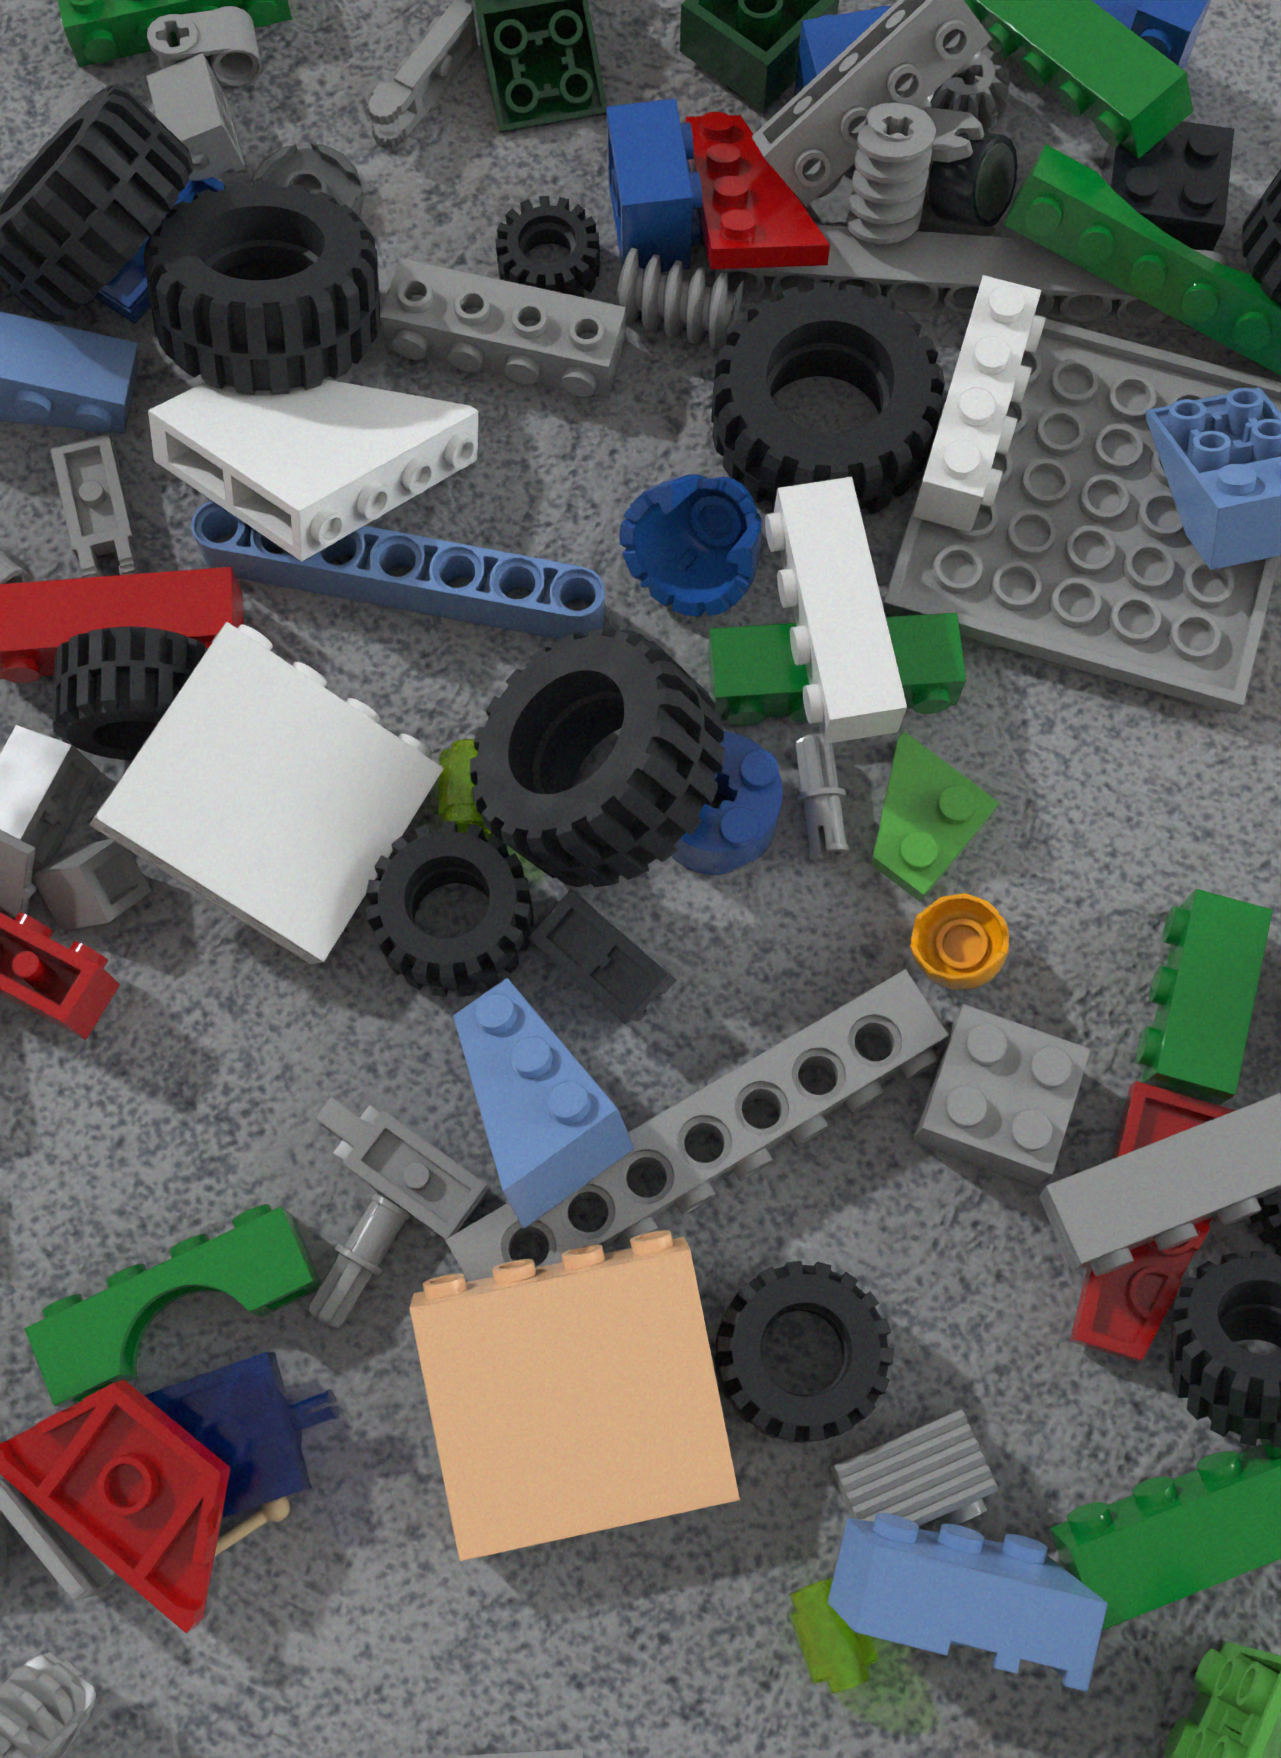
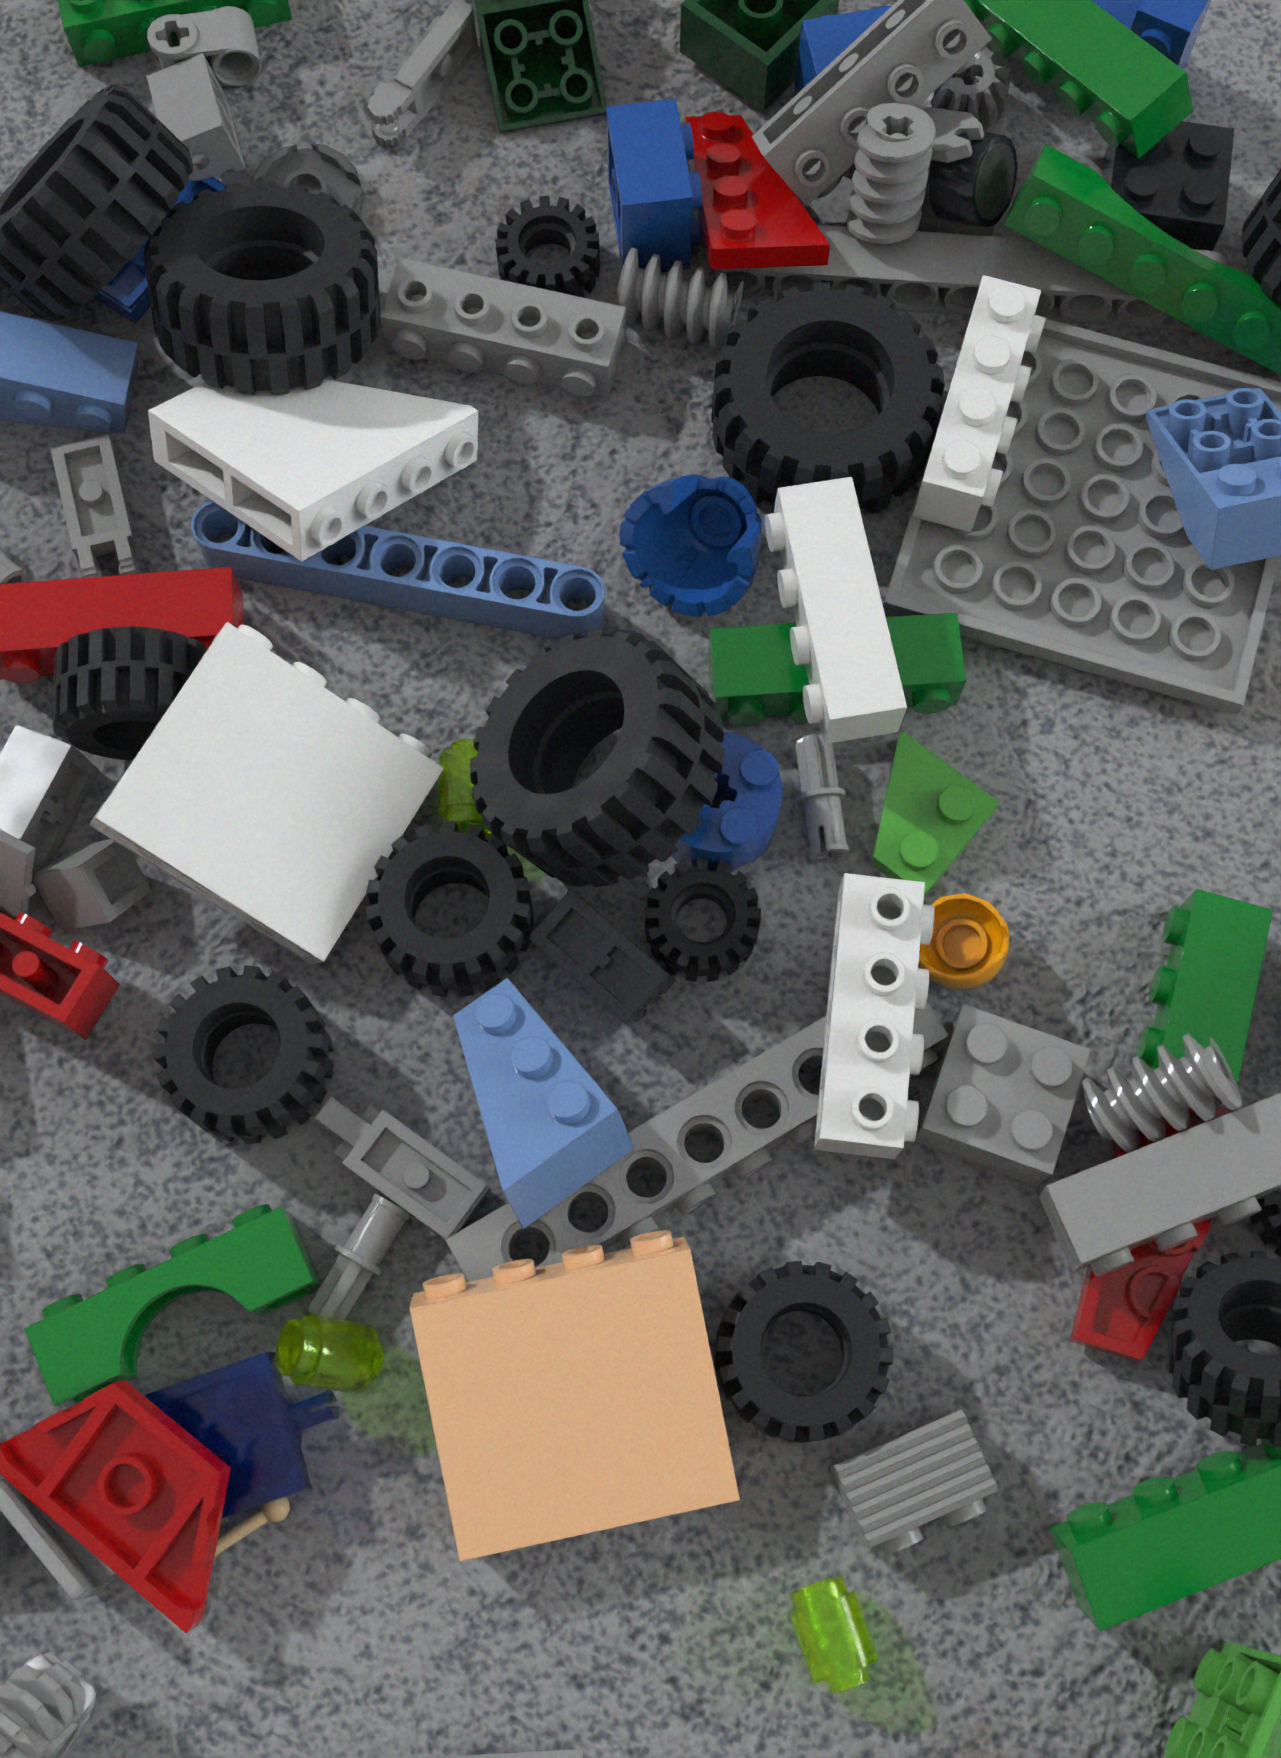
medium blue wedge [828,1513,1108,1692] -> none
none -> black tyre [154,965,334,1144]
none -> clear neon green brick [275,1314,384,1394]
none -> black tyre [645,858,761,982]
none -> white brick [814,873,934,1159]
none -> light grey piece [1082,1033,1242,1154]

